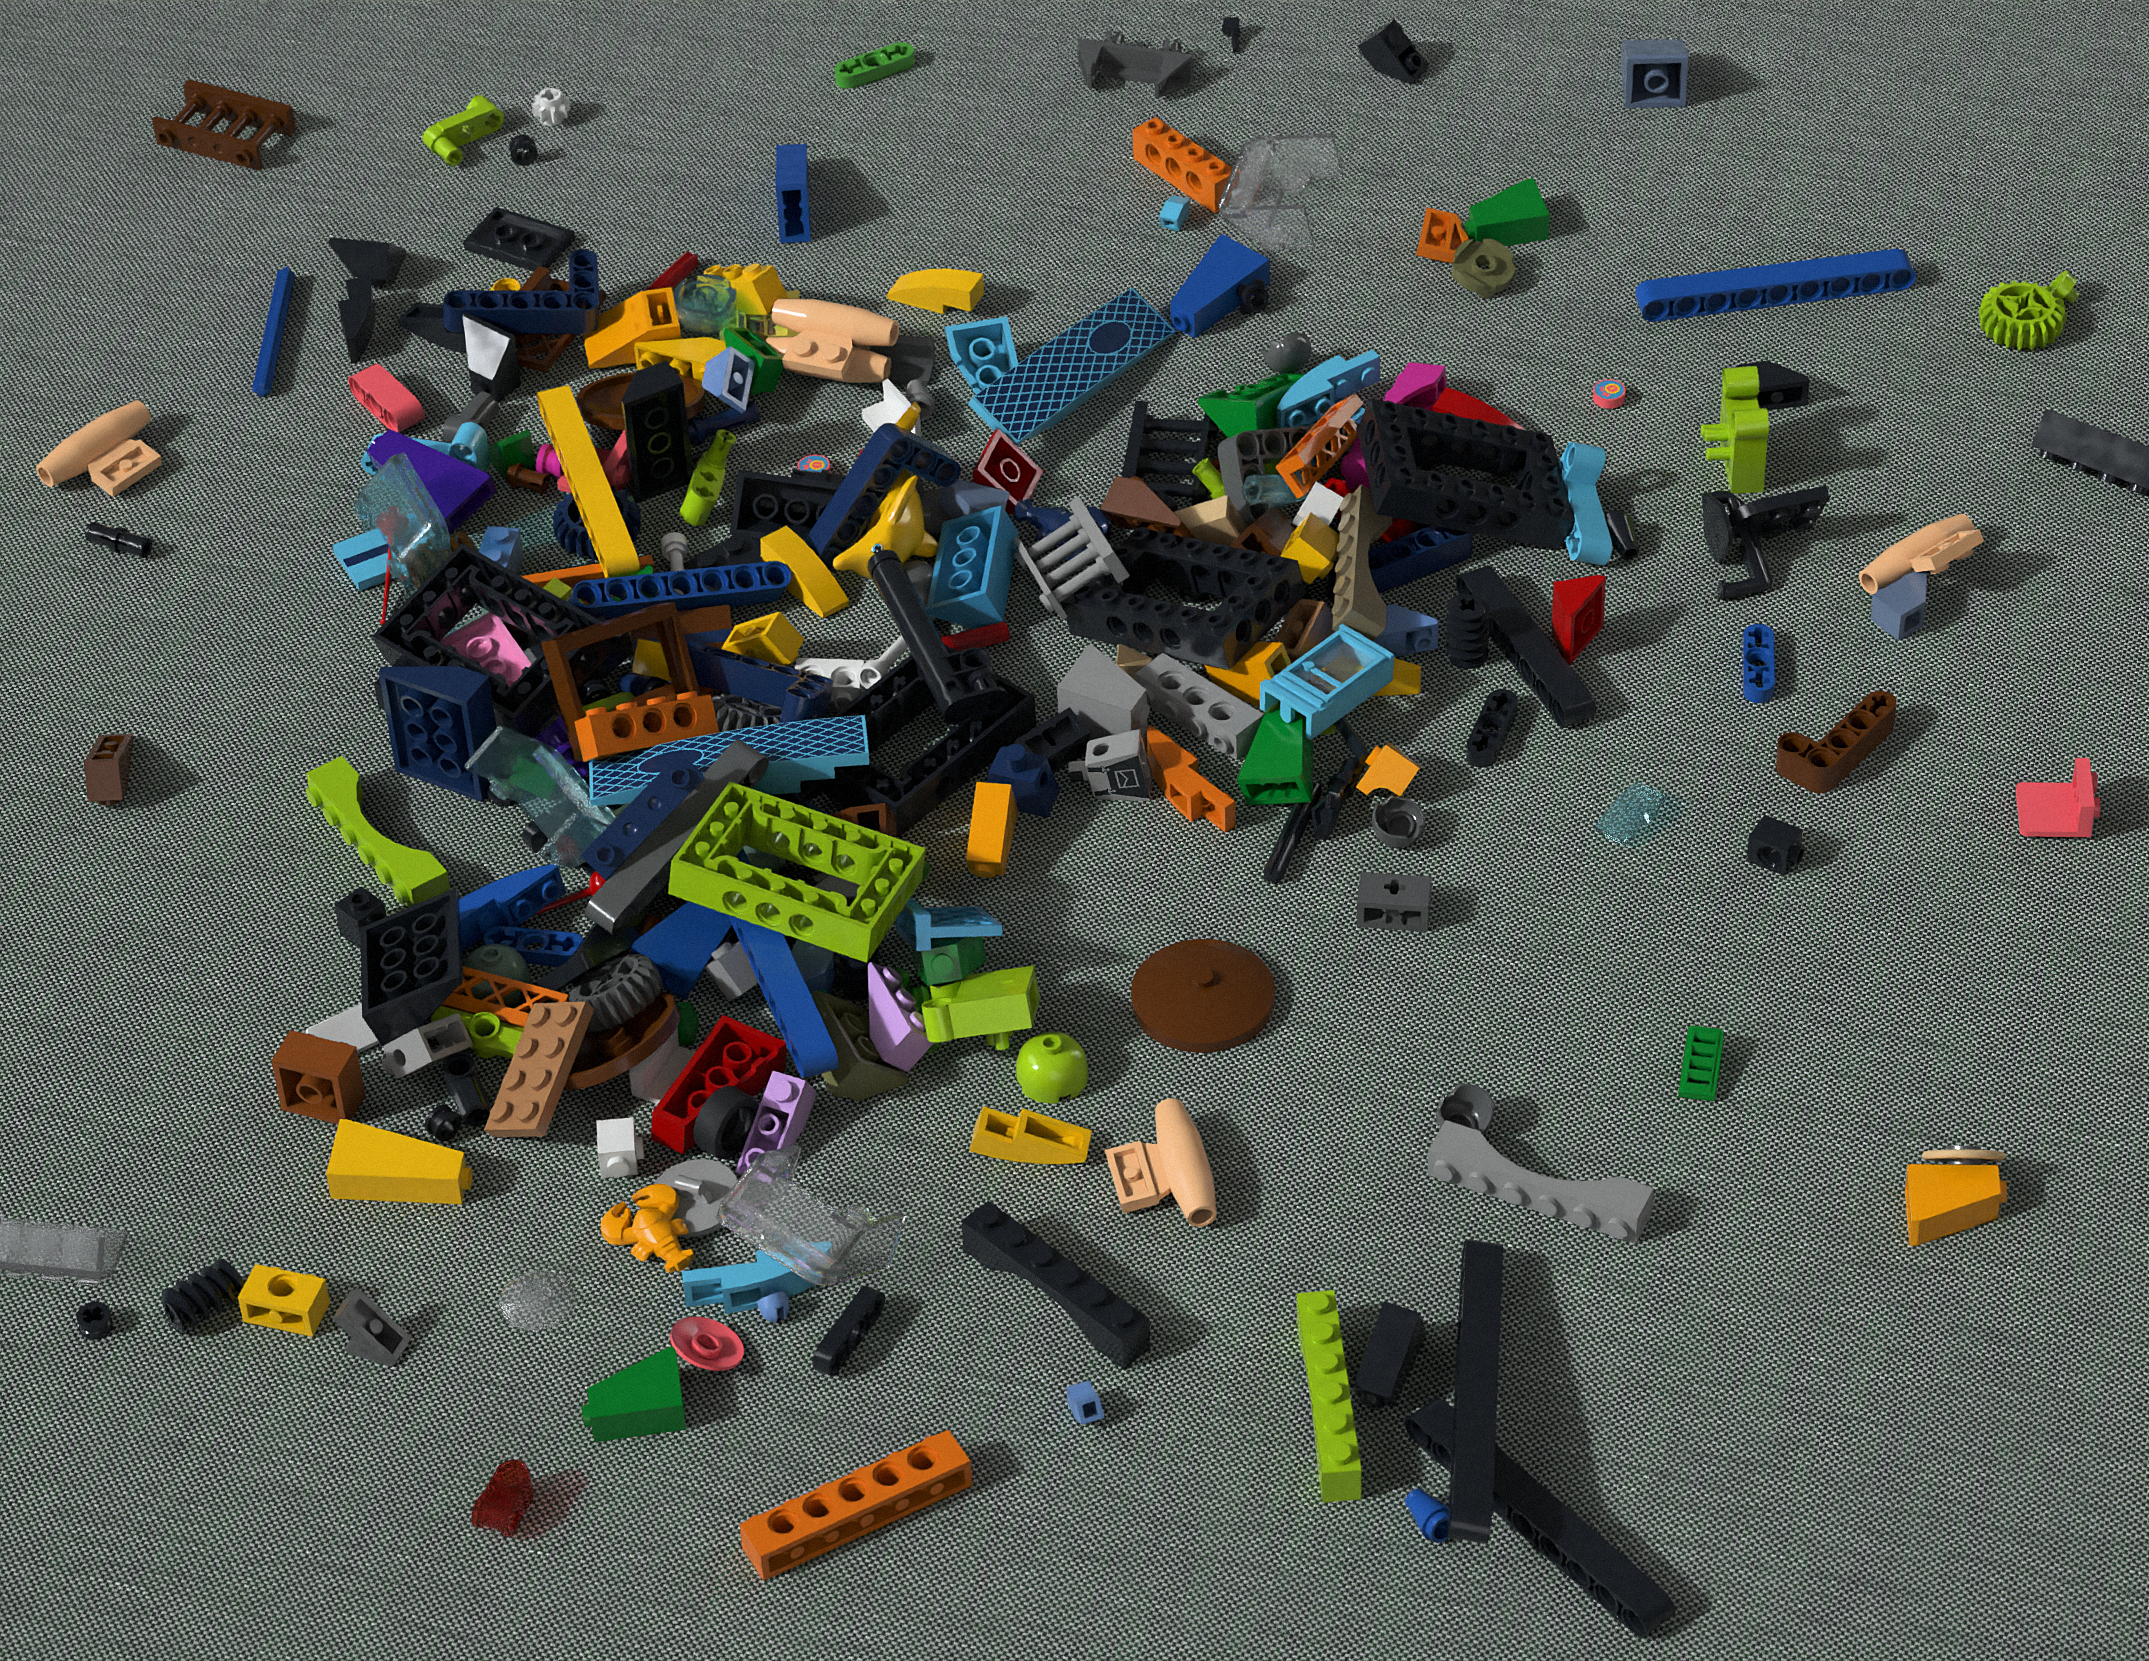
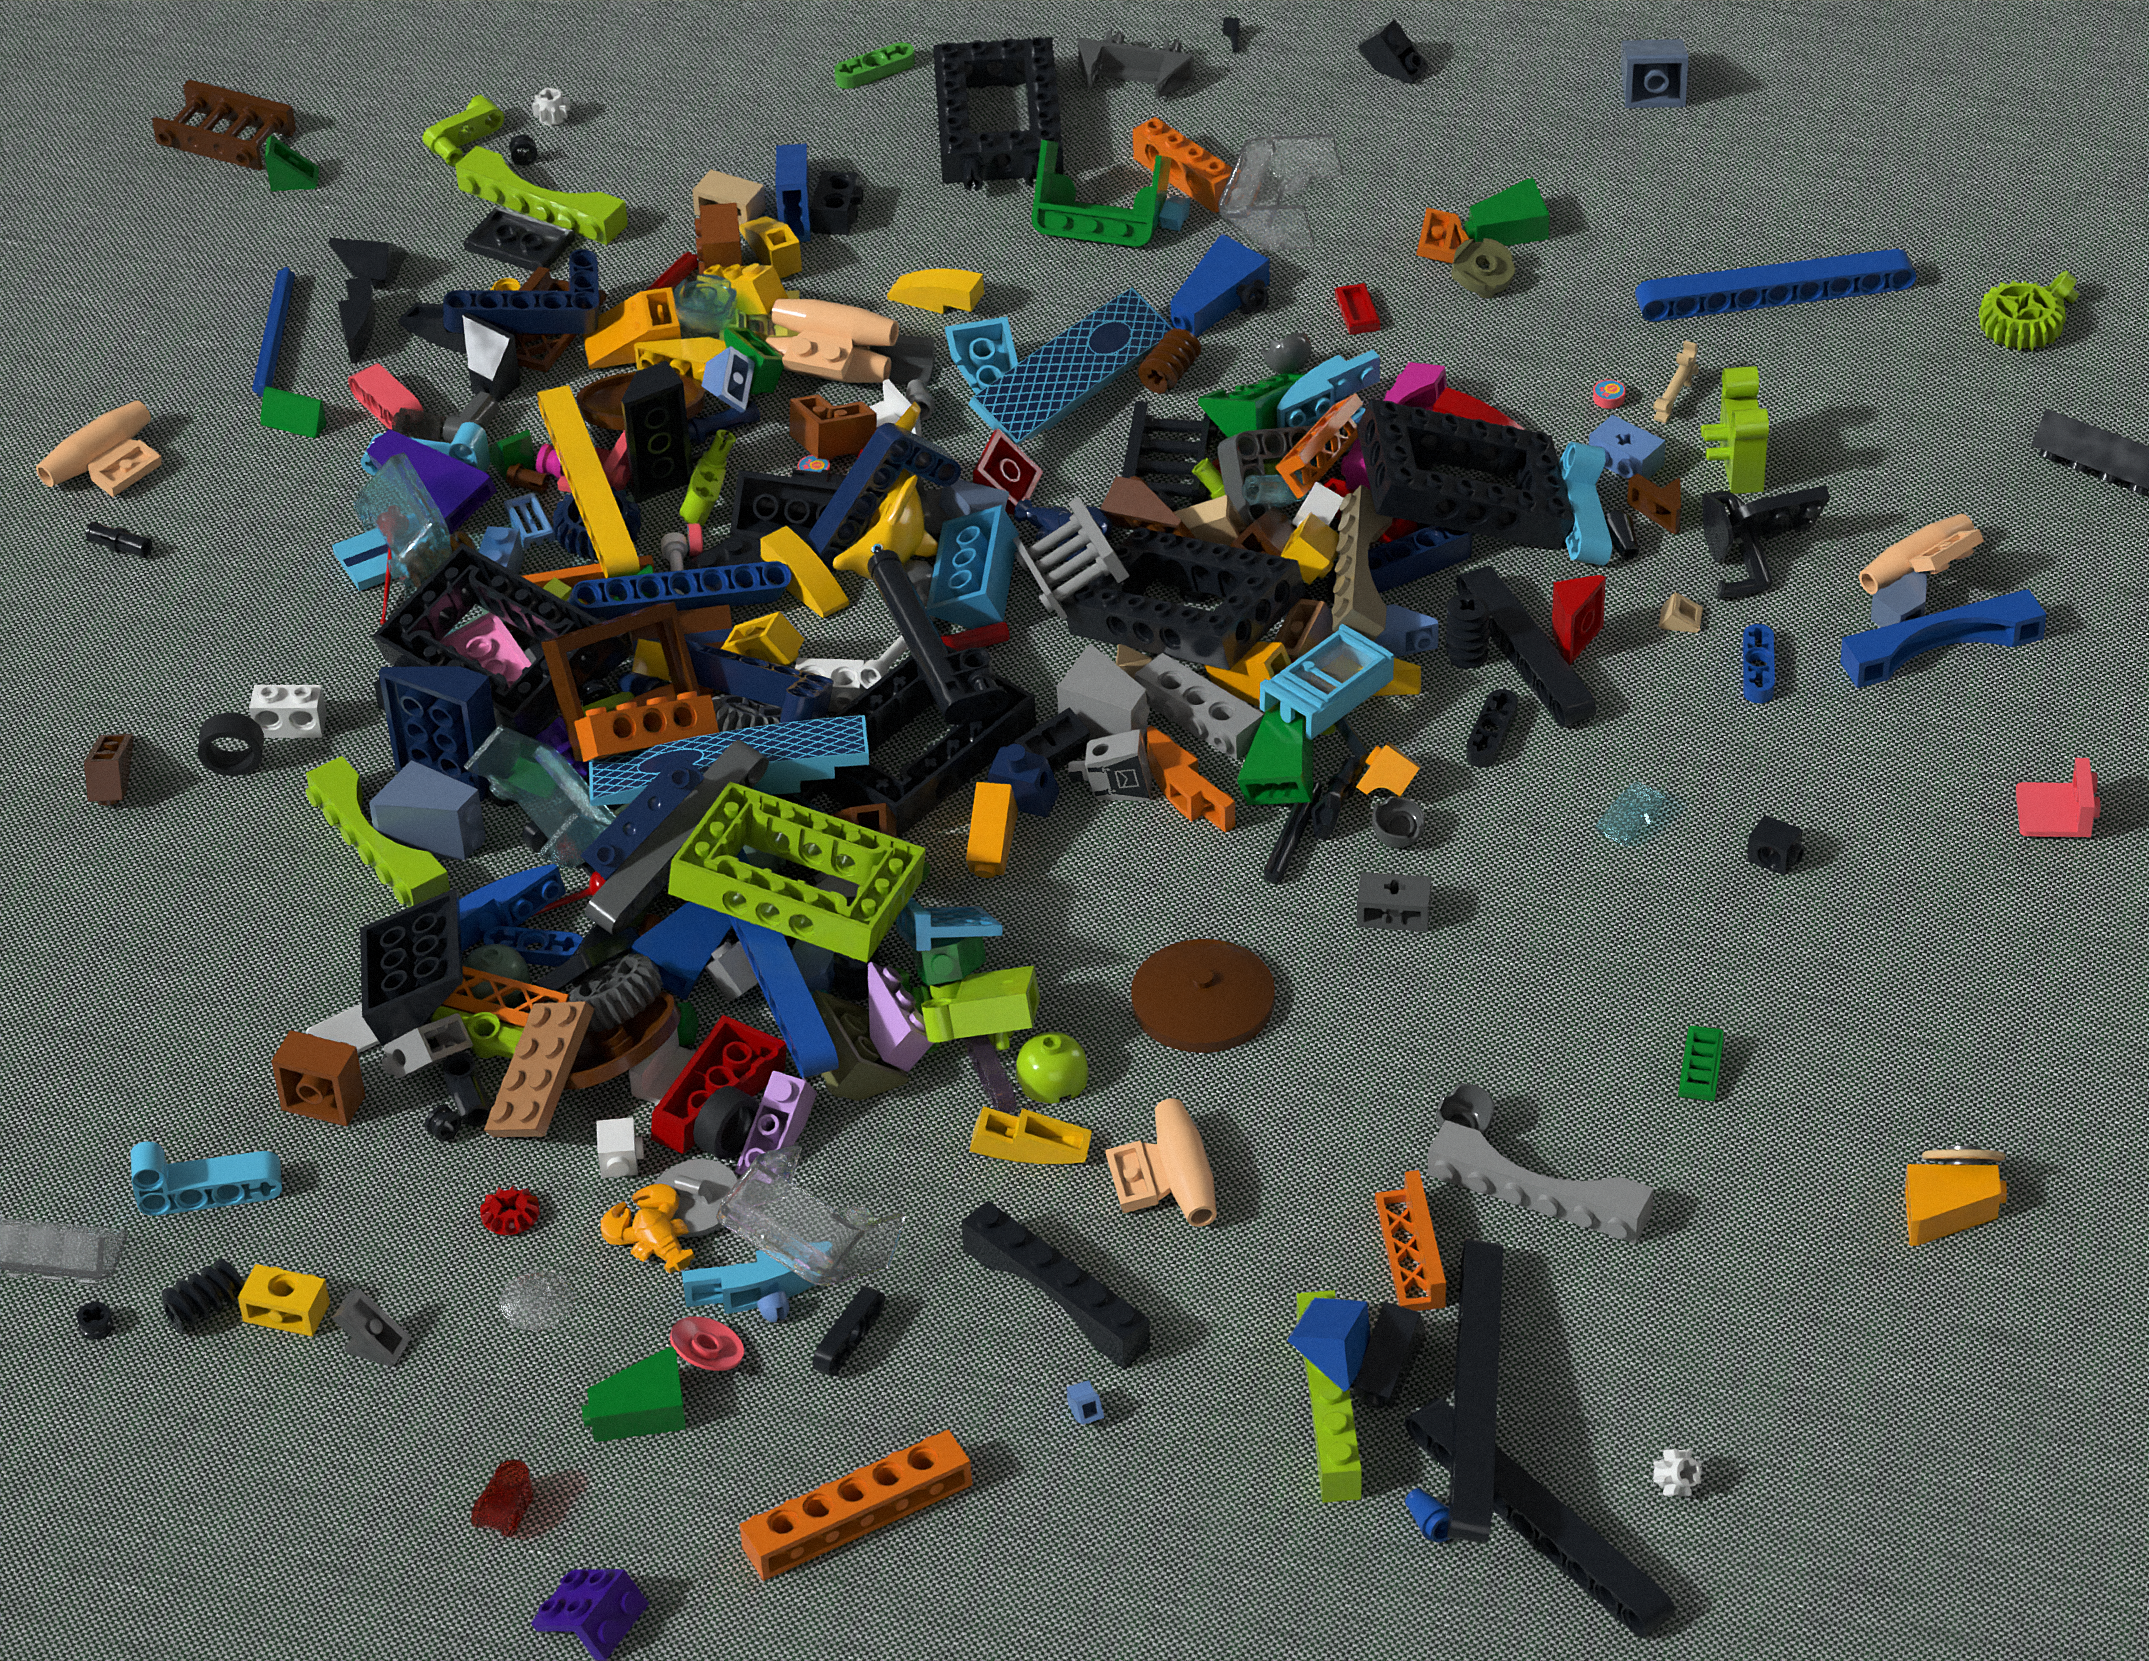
yellow slope [326,1119,473,1204] -> none
black brick [334,886,387,949] -> none
black slope [1737,361,1810,411] -> none
reddish brown beam [1776,691,1896,794] -> none
none -> medium azure beam [131,1142,282,1216]
none -> black tyre [197,712,264,776]
none -> white brick [249,685,327,738]
none -> green slope [260,386,327,438]
none -> green slope [265,135,320,191]
none -> sand blue slope [369,760,486,860]
none -> clear smoke bracket [392,407,446,442]
none -> lime arch [455,146,628,245]
none -> red gear [480,1184,540,1235]
none -> light blue tile [504,493,555,549]
none -> dark purple bracket [531,1569,649,1661]
none -> coral tile [687,523,703,557]
none -> tan brick [692,169,766,224]
none -> dark orange brick [694,202,743,278]
none -> yellow slope [739,216,802,278]
none -> dark orange brick [789,394,877,460]
none -> black brick [810,171,864,236]
none -> black brick [933,37,1064,191]
none -> clear purple beam [964,1034,1016,1113]
none -> green windscreen [1031,140,1172,247]
none -> reddish brown piece [1138,328,1202,394]
none -> blue slope [1287,1298,1371,1392]
none -> red tile [1335,283,1380,335]
none -> orange fence [1375,1170,1446,1311]
none -> medium blue brick [1589,415,1665,479]
none -> reddish brown slope [1627,473,1681,535]
none -> tan bar [1653,341,1699,424]
none -> white gear [1653,1449,1702,1497]
none -> tan slope [1658,592,1703,633]
none -> blue arch [1840,589,2047,688]

